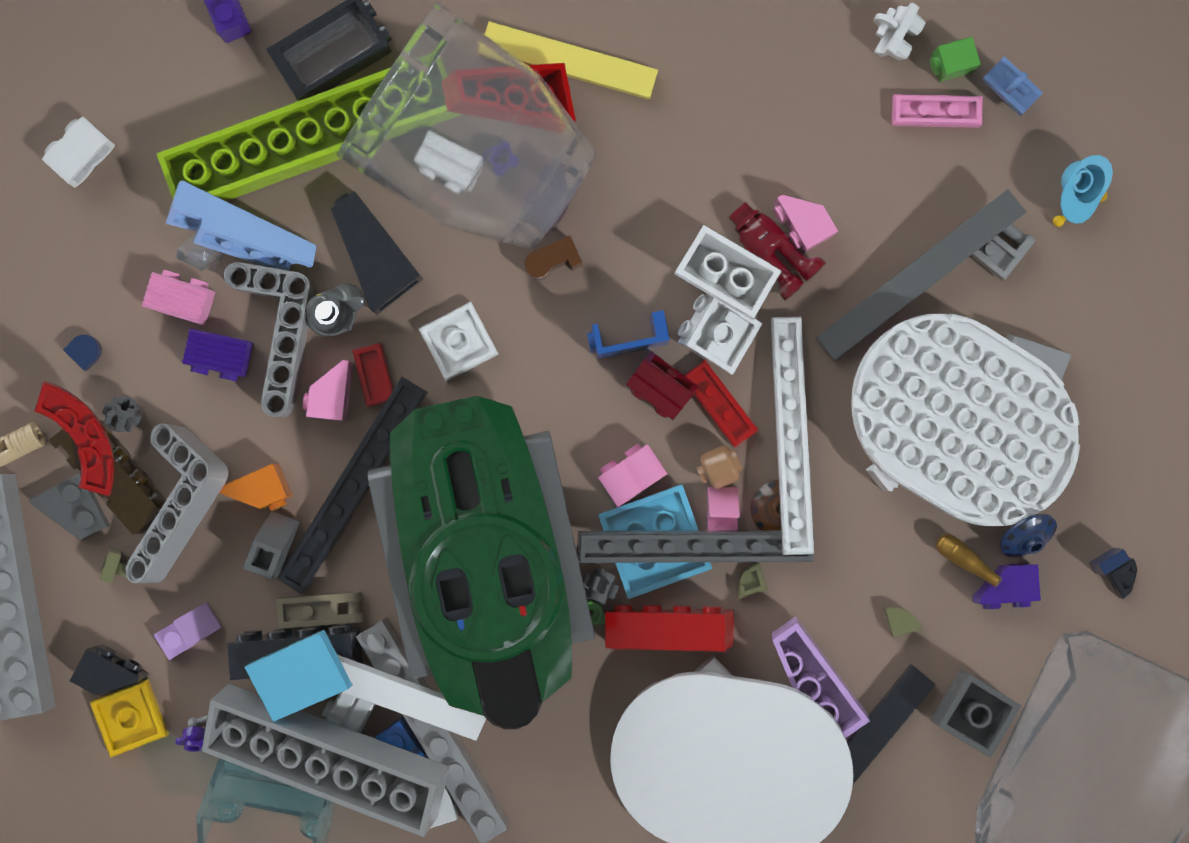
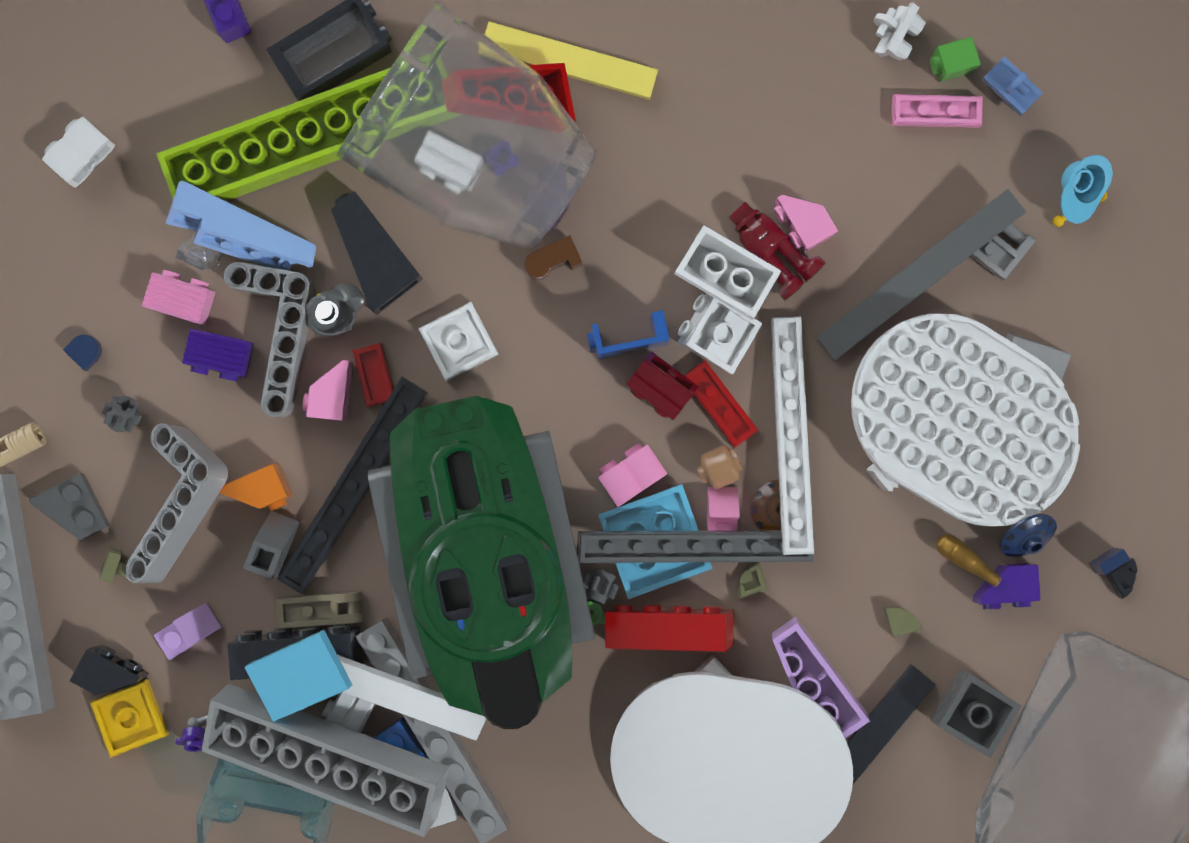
red tile [34,381,115,496] -> none
dark brown wedge [48,420,166,535] -> none

